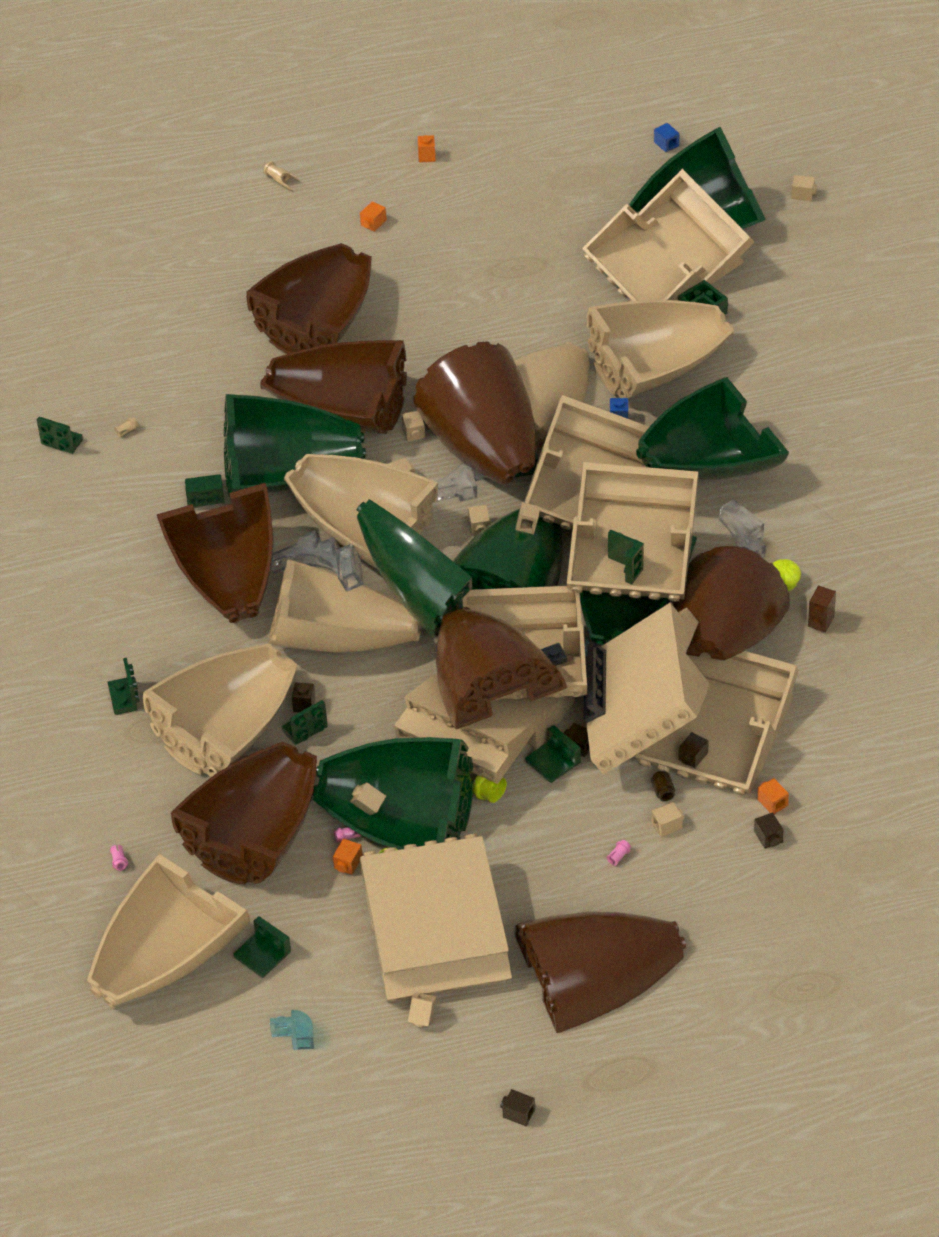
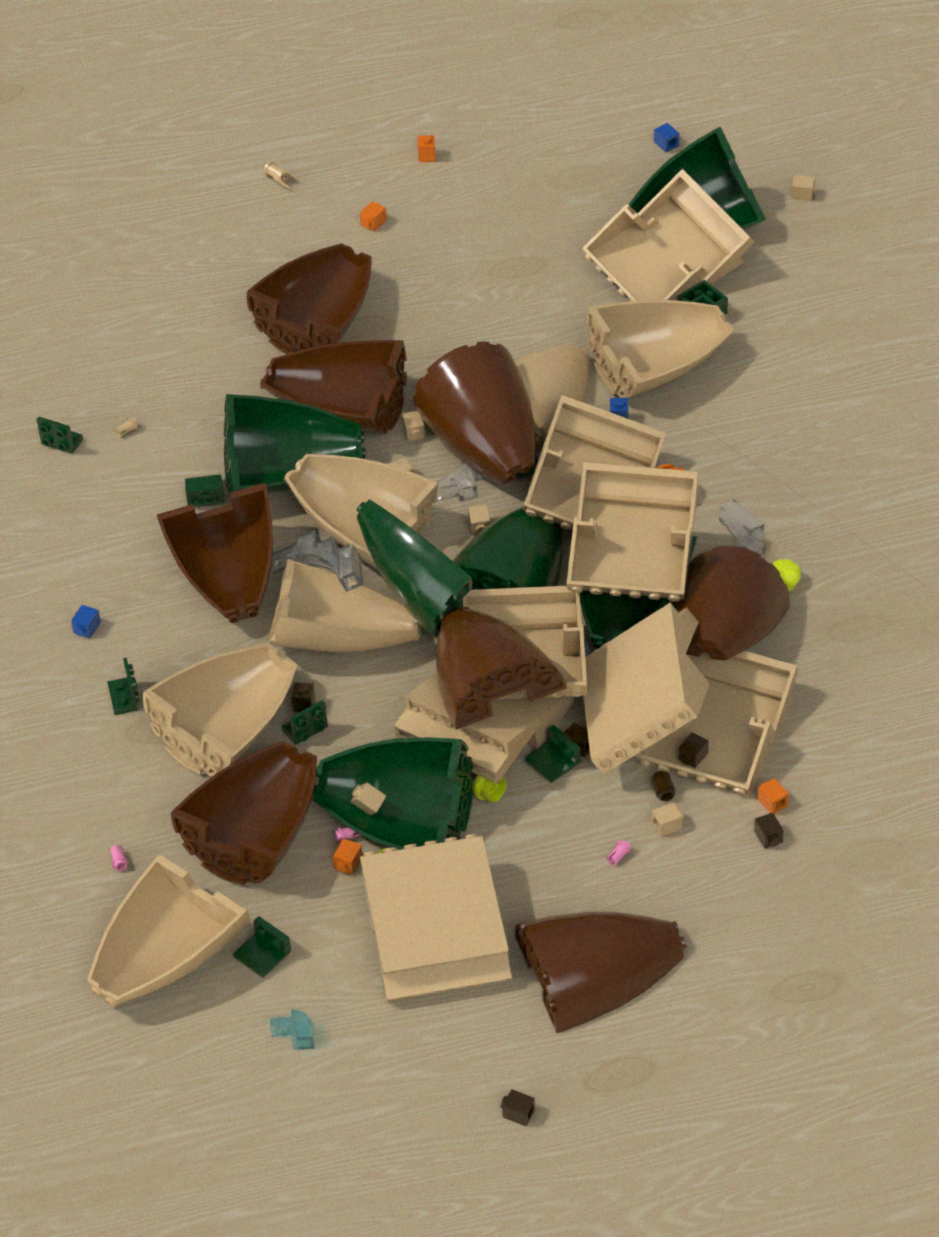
tan brick [408,992,437,1028] -> none
tan brick [515,502,540,534] -> none
black plate [541,643,567,666] -> none
black fence [583,641,606,723] -> none
dark green bracket [608,530,644,585] -> none
dark green panel [636,377,789,479] -> none
reddish brown brick [808,585,836,632] -> none
none -> blue brick [71,605,101,638]

